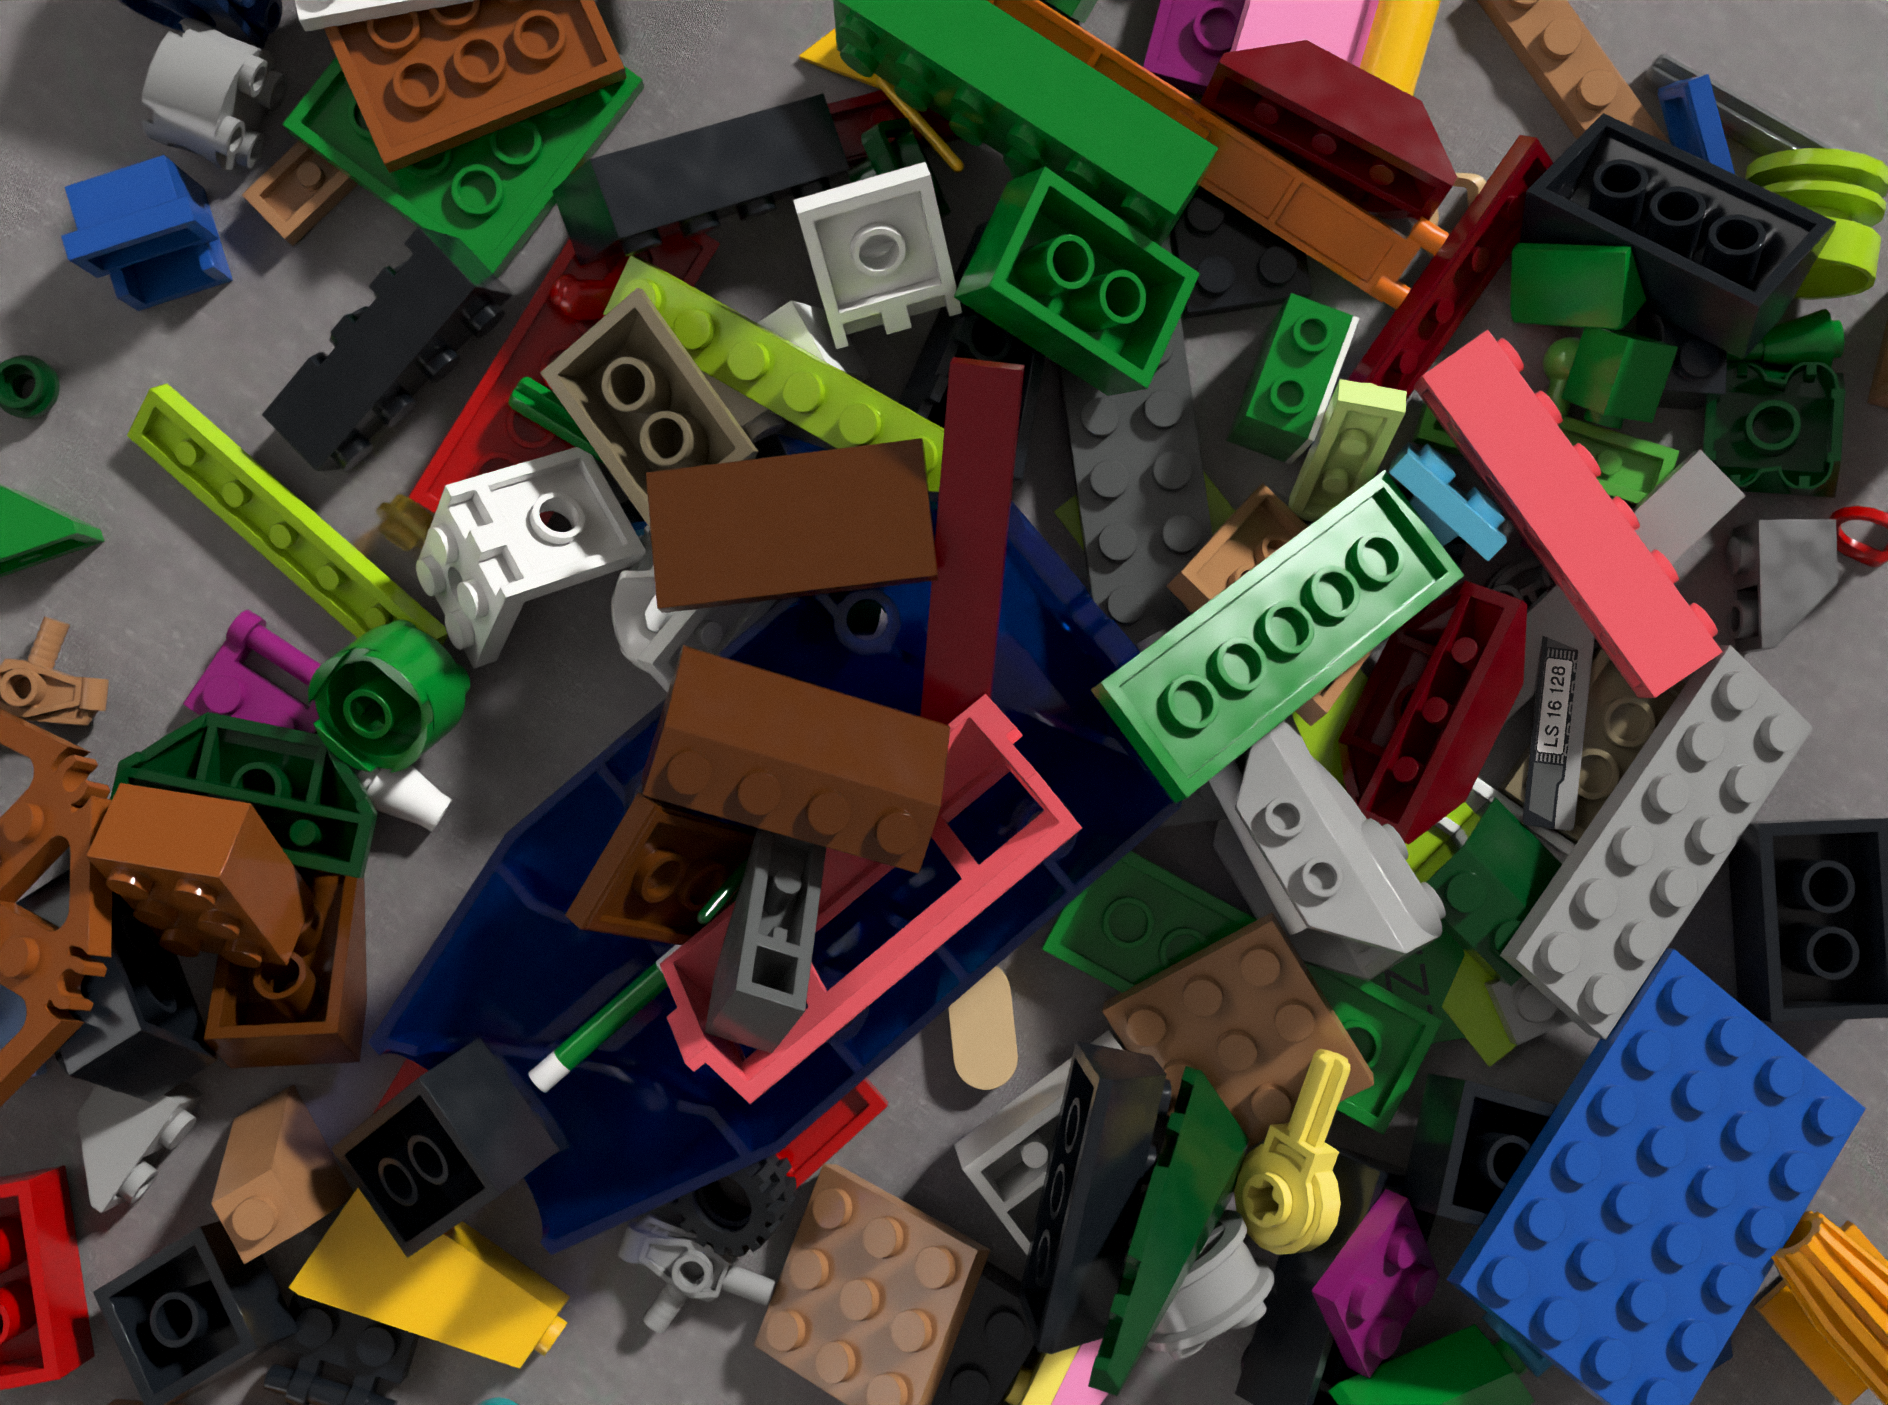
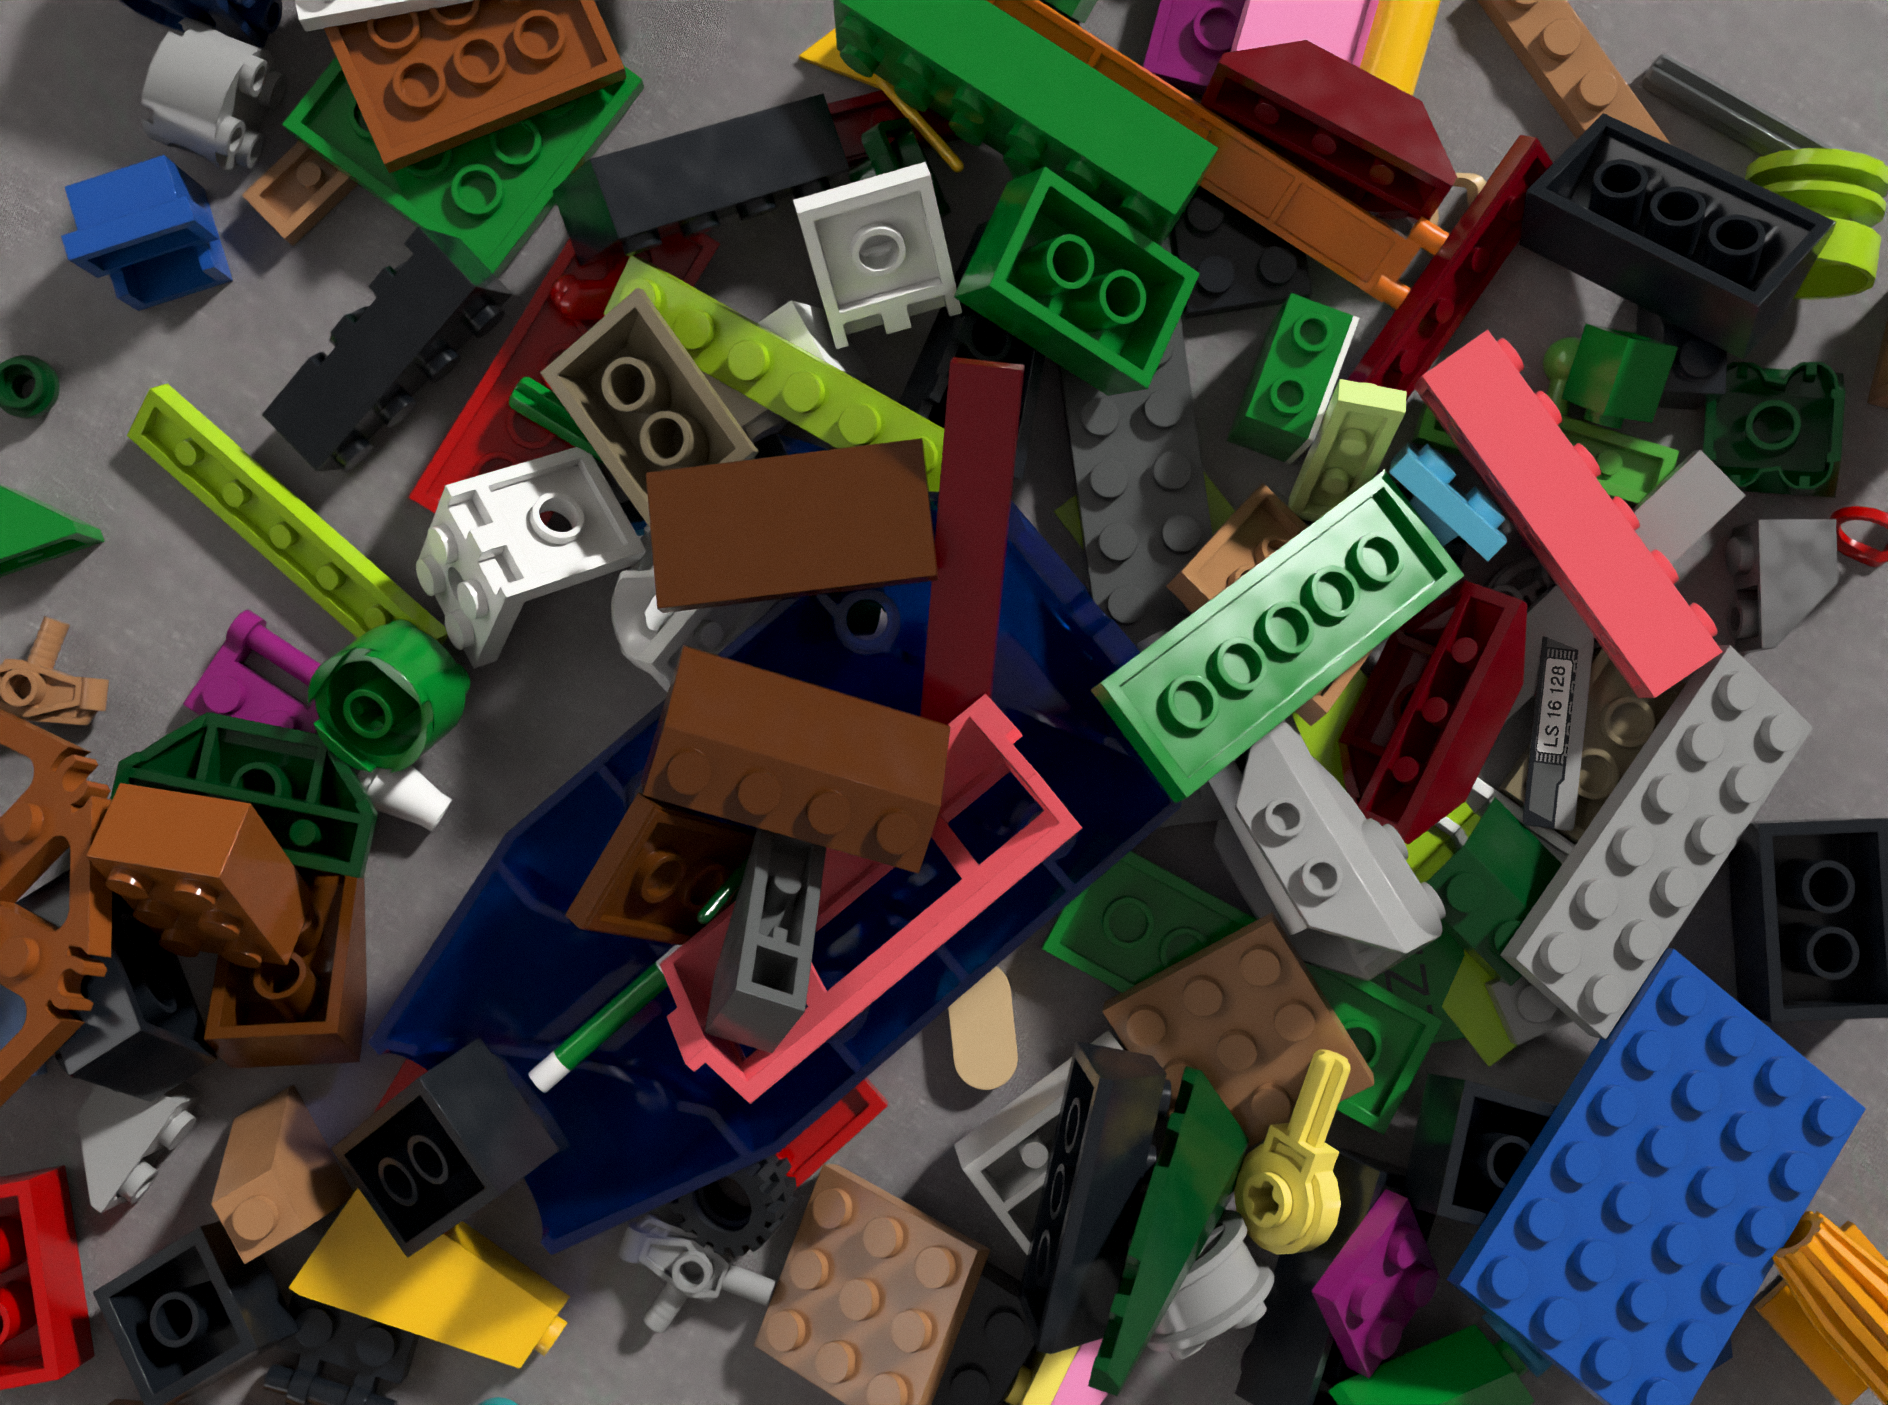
clear yellow plate [375,494,433,552] -> none
green slope [1510,243,1647,330] -> none
blue tile [1657,74,1735,174] -> none
green cone [1727,308,1844,367] -> none

